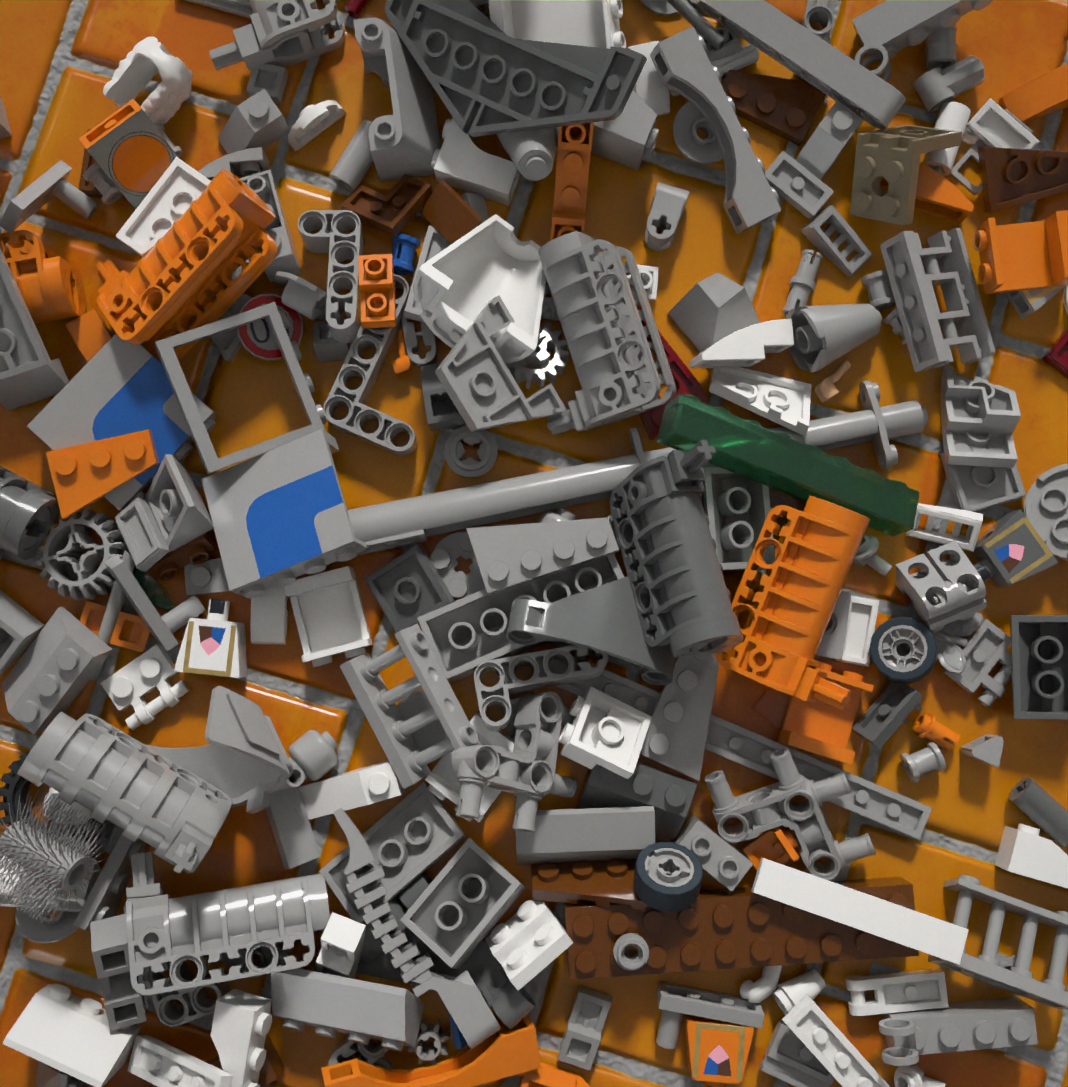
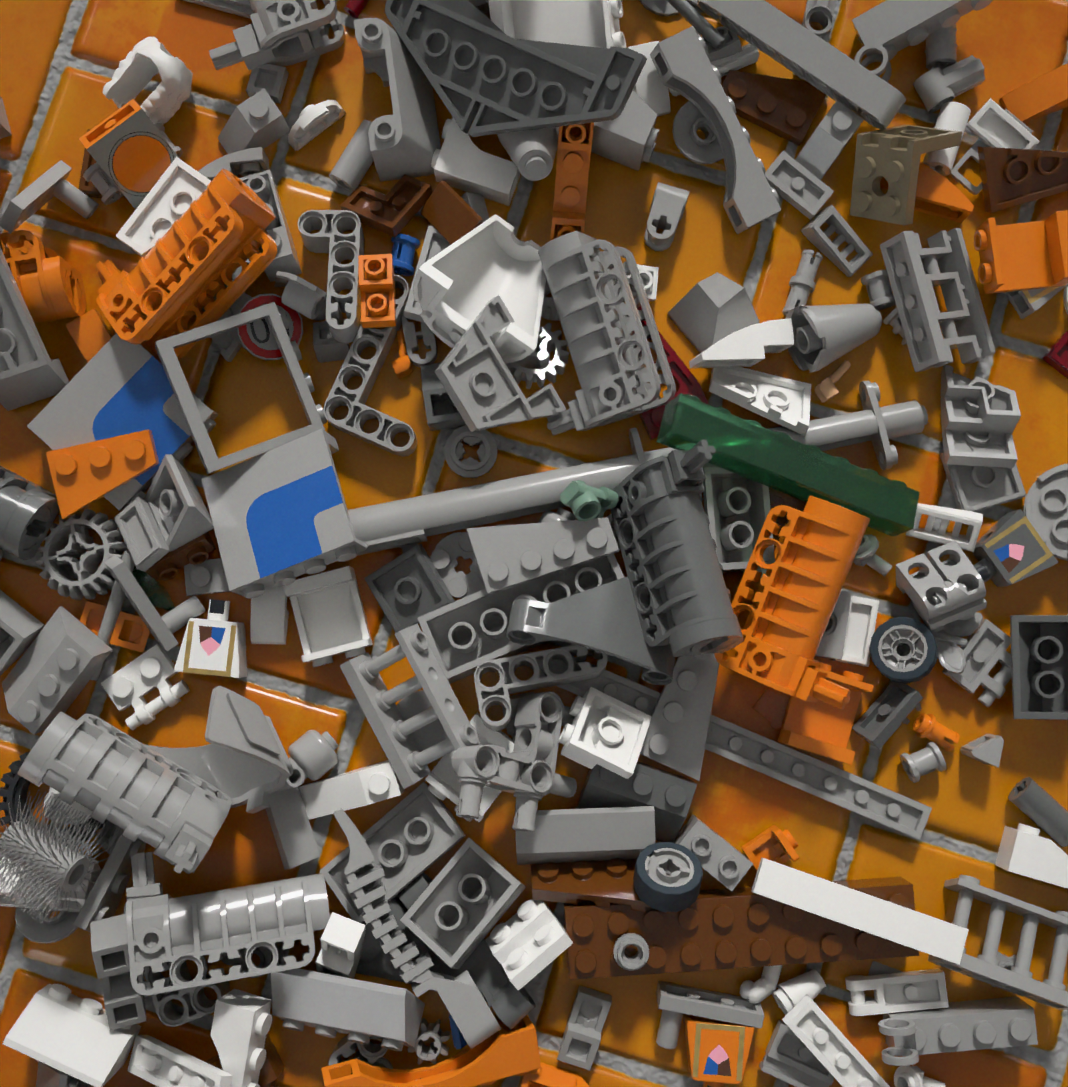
light grey pin [705,748,876,881] -> none
none -> sand green plate [560,480,618,521]

